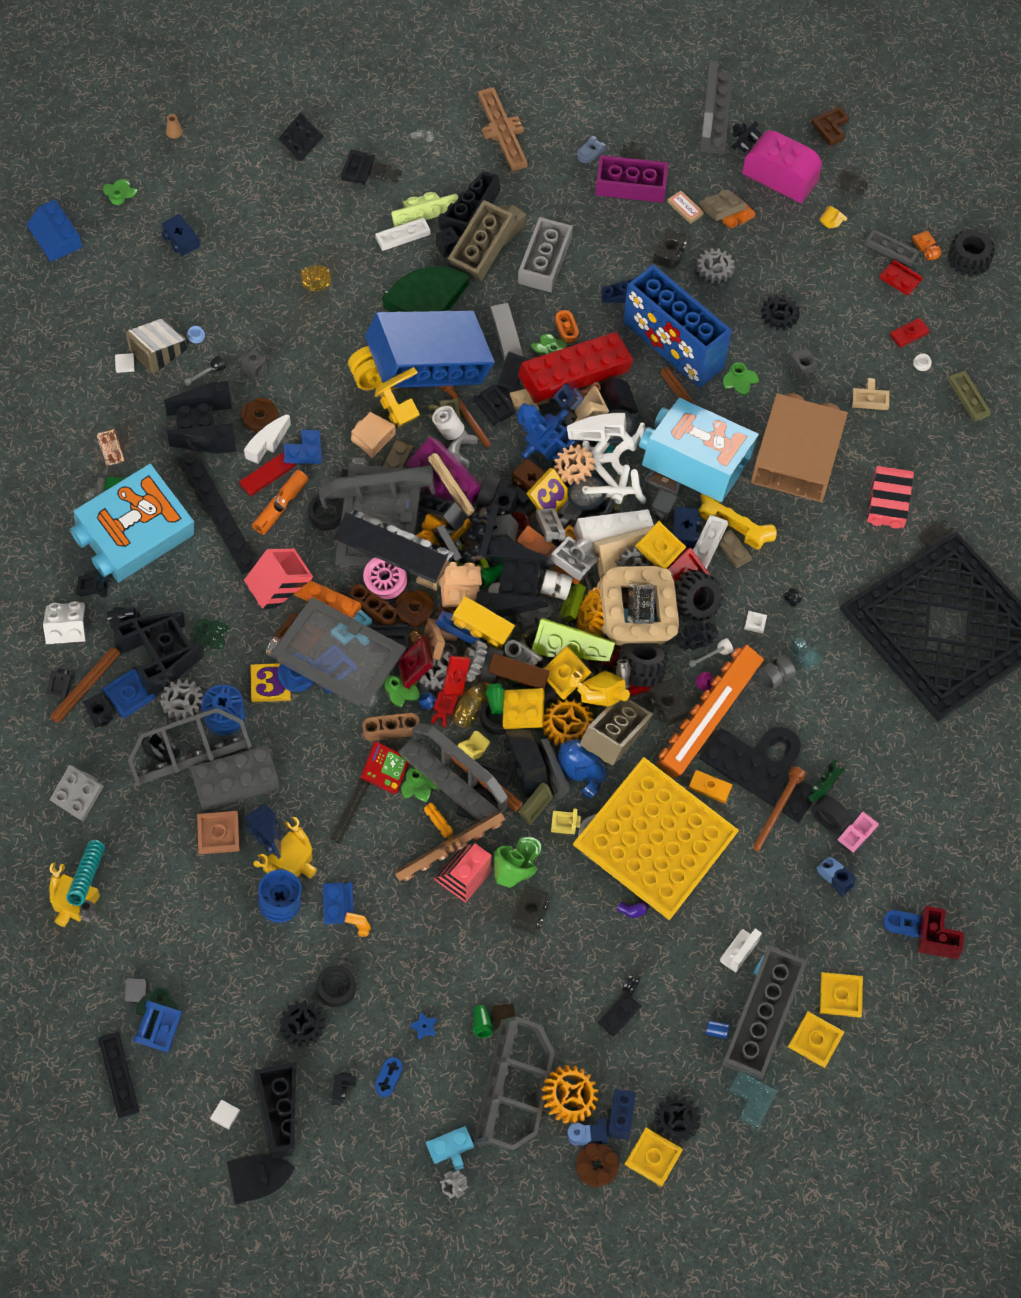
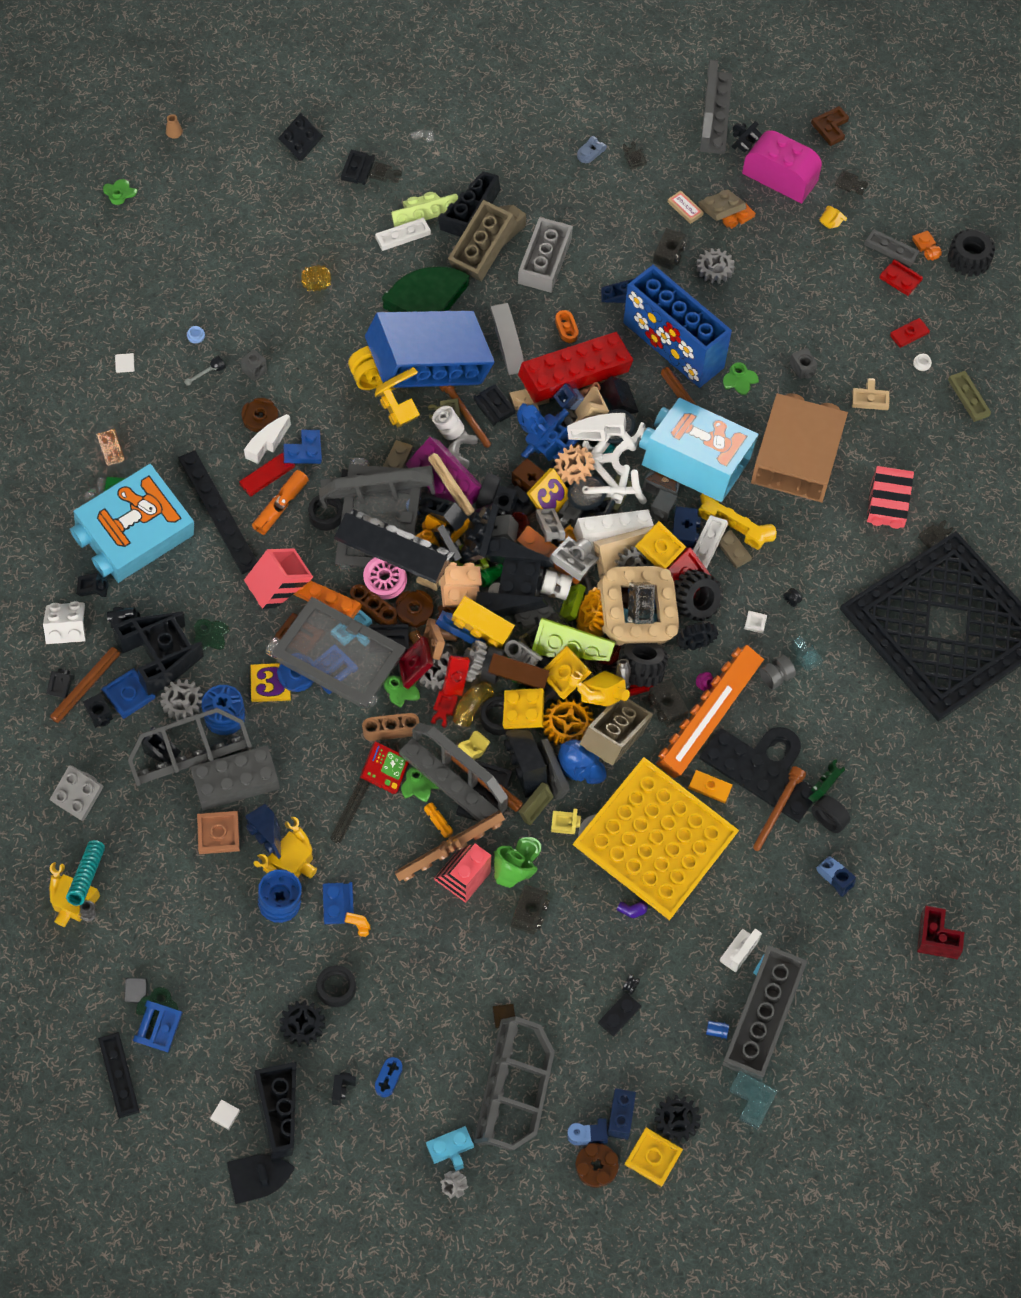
blue slope [27,199,82,262] -> none
dark tan slope [126,319,187,374] -> none
dark blue brick [161,214,200,256] -> none
black wedge [164,381,236,453] -> none
light nougat torso [351,412,396,458] -> none
blue plate [410,1013,437,1040] -> none
blue plate [418,692,436,710] -> none
black brick [436,227,459,258] -> none
green cone [473,1005,493,1038] -> none
medium nougat hinge [478,87,528,171] -> none
green cone [485,684,505,714] -> none
black plate [497,352,530,392] -> none
bright green plate [531,334,567,355] -> none
light orange gear [541,1065,599,1124] -> none
blue plate [582,781,599,798] -> none
magenta brick [595,155,668,203] -> none
hinge [689,638,734,667] -> none
black gear [761,294,800,330] -> none
yellow tile [788,1011,844,1068] -> none
yellow tile [820,972,863,1017] -> none
bright pink slope [838,812,879,853] -> none
blue plate [883,910,921,937] -> none

